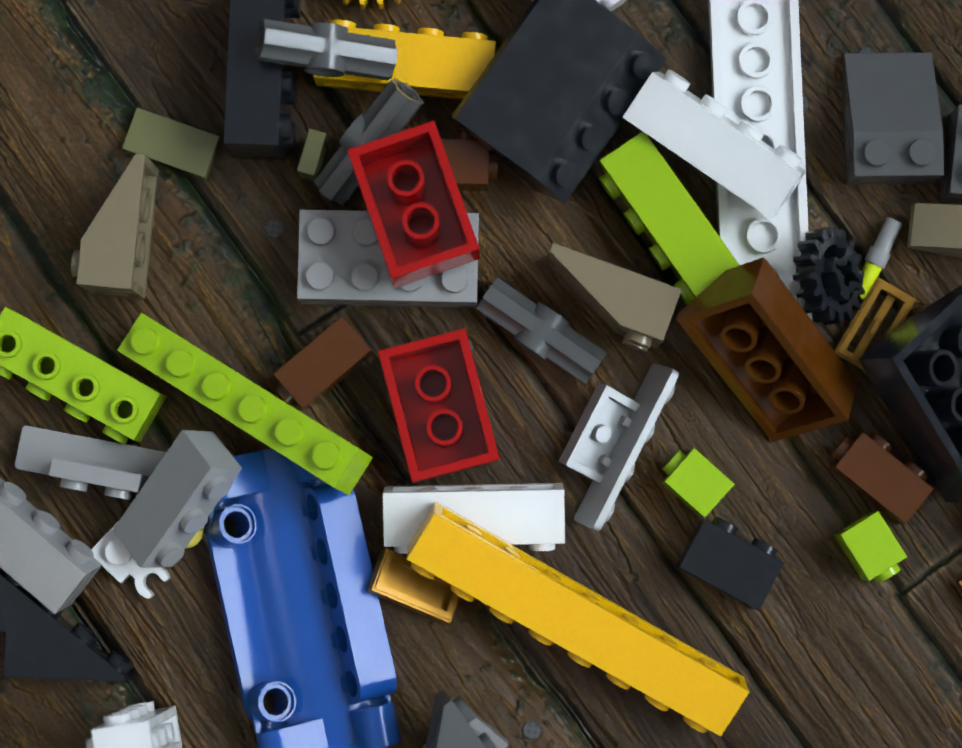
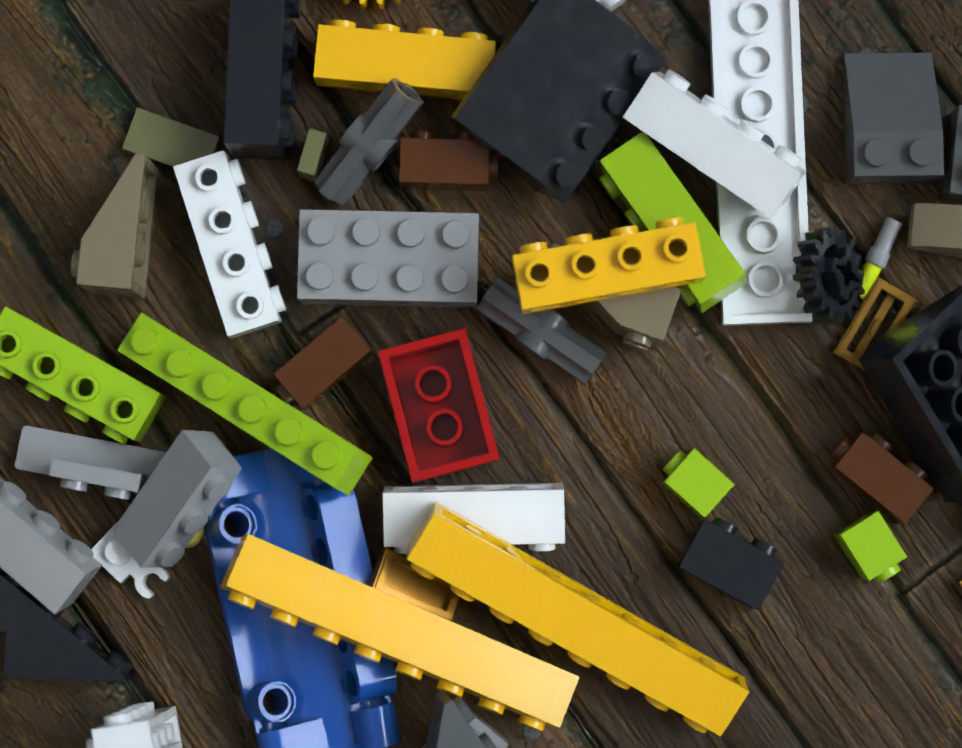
dark grey piece [255,19,398,81] -> none
red brick [347,121,480,288] -> none
light grey bracket [558,363,679,532] -> none
reddish brown slope [676,257,858,442] -> none
none -> white brick [173,150,286,338]
none -> yellow brick [220,534,579,732]
none -> yellow brick [512,217,706,315]

